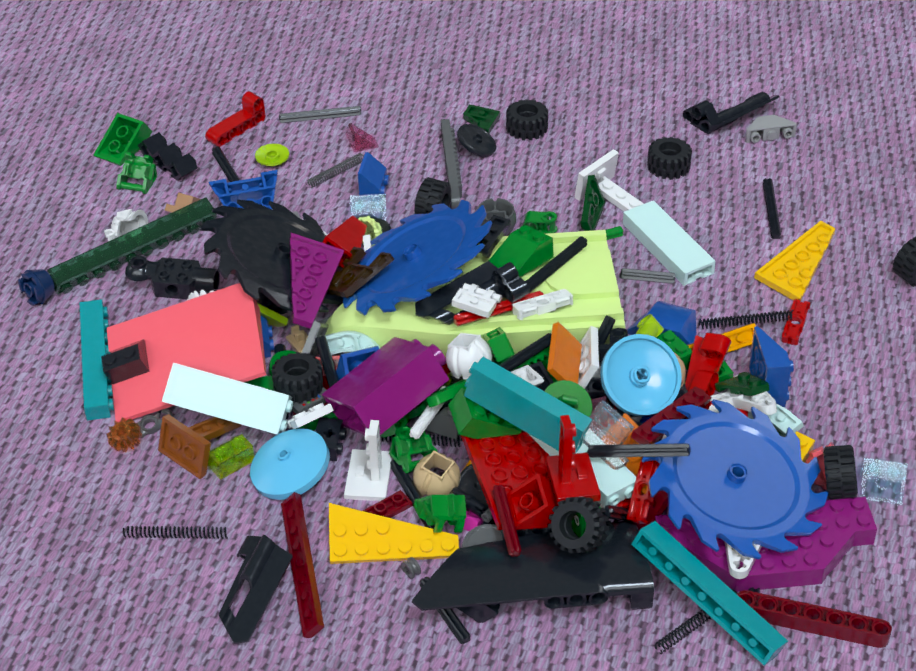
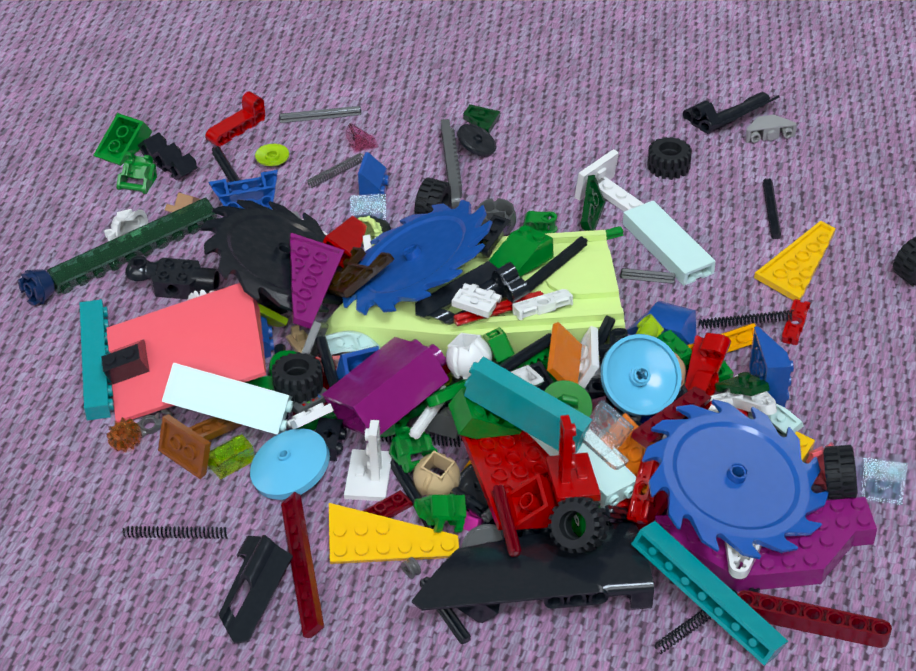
black tyre [506,99,548,141] -> none
black axle [587,443,691,458] -> none

